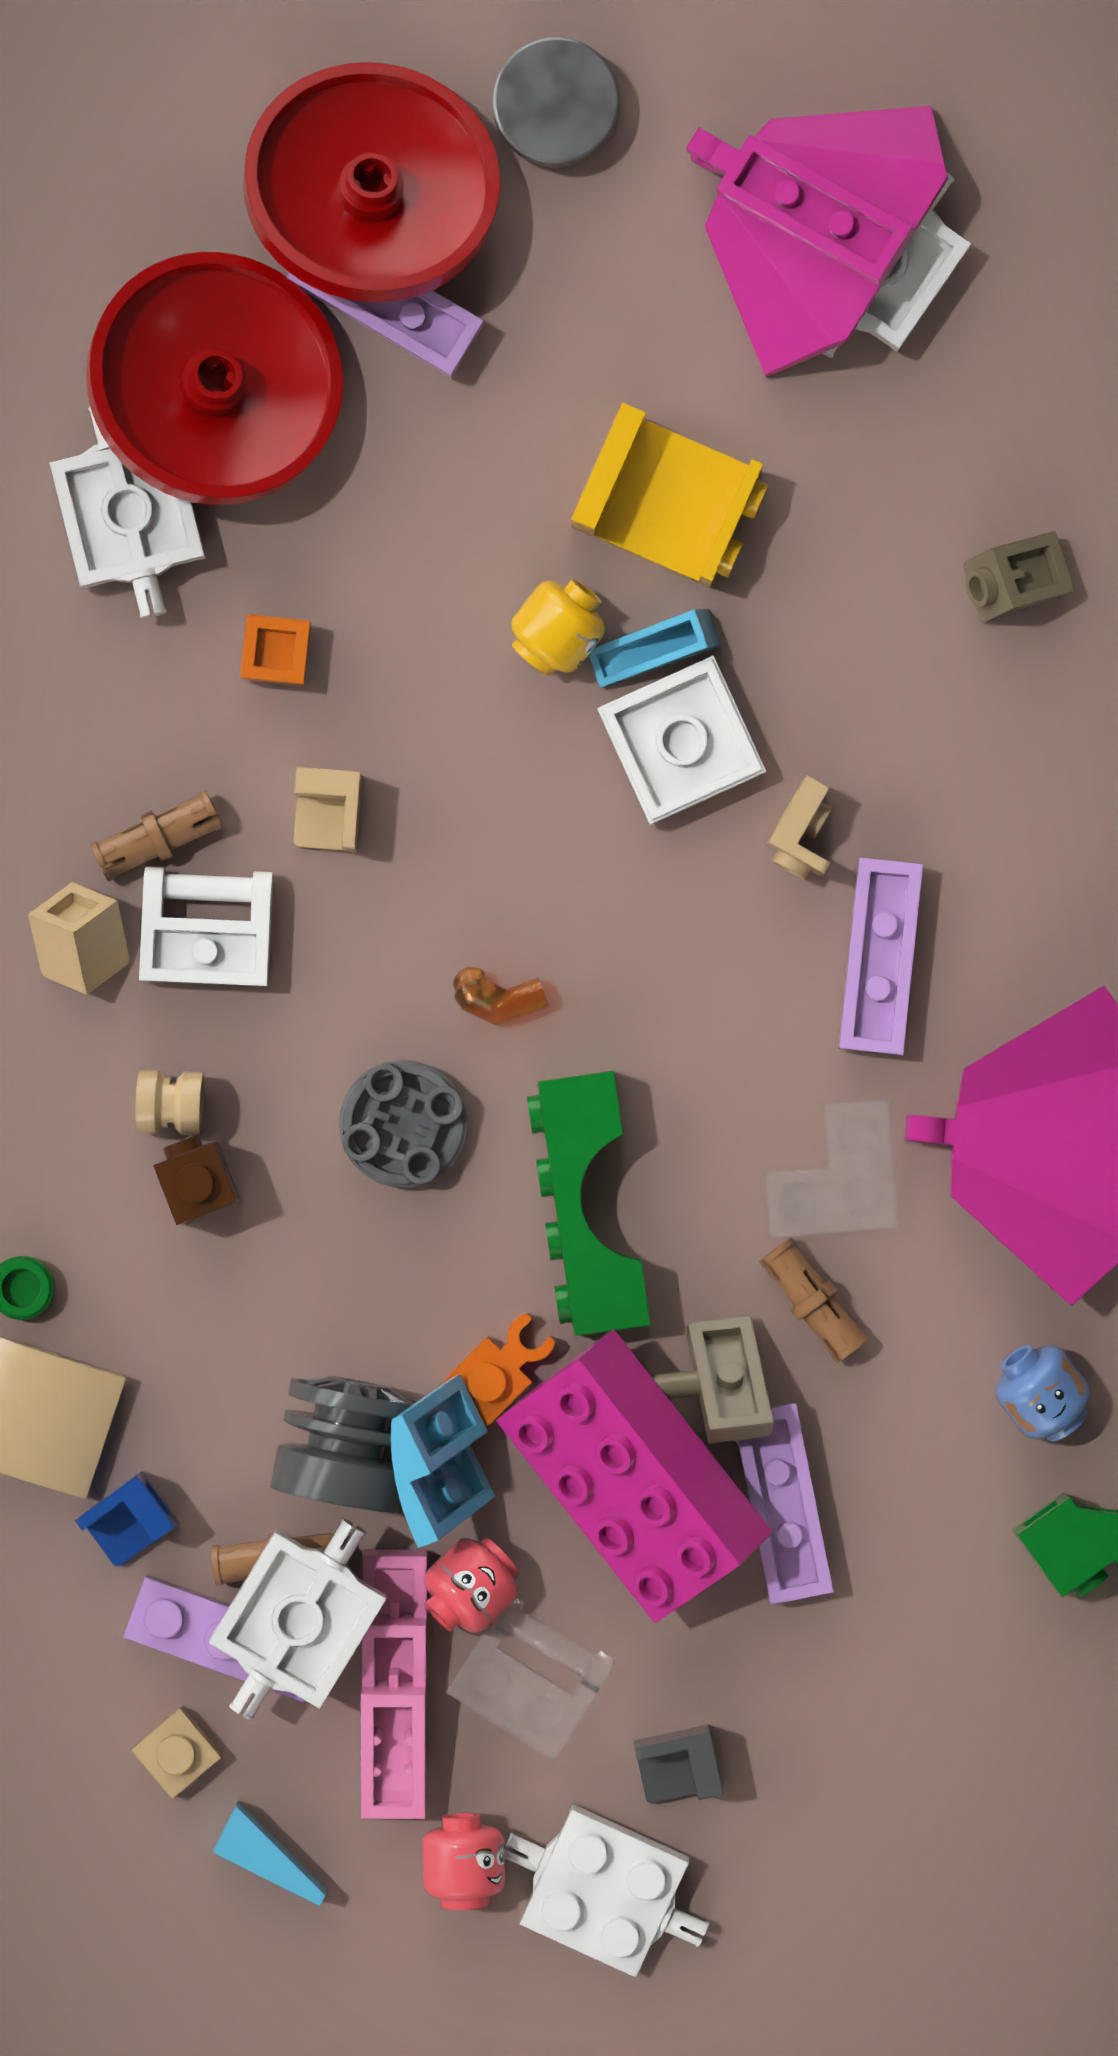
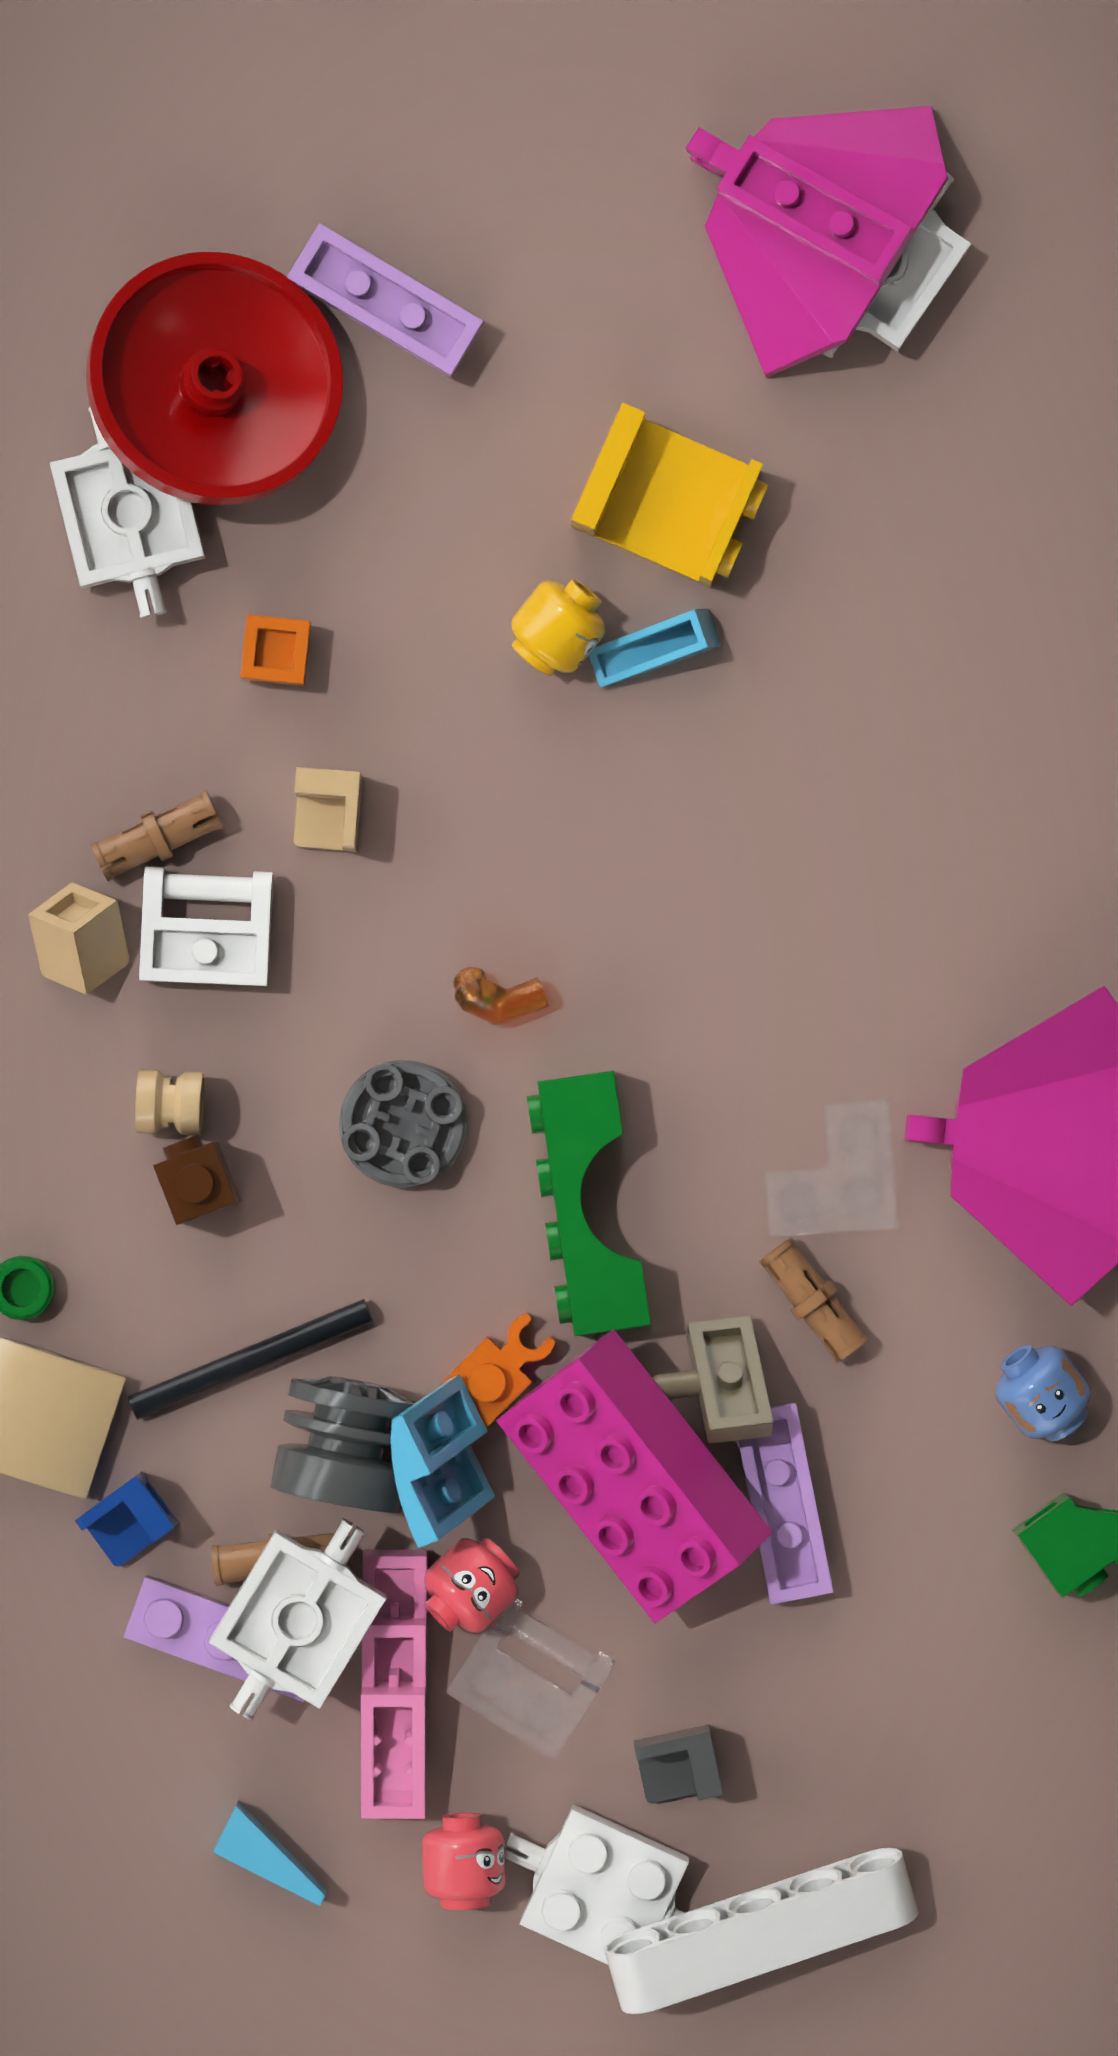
tan plate [131,1706,222,1799] -> none
red dish [243,62,500,302] -> none
flat silver tile [493,37,620,169] -> none
white plate [597,656,766,825] -> none
tan bracket [765,775,832,880] -> none
lavender plate [838,858,923,1055] -> none
dark tan bracket [963,531,1075,622] -> none
none -> black bar [128,1299,373,1420]
none -> white beam [604,1848,918,2014]

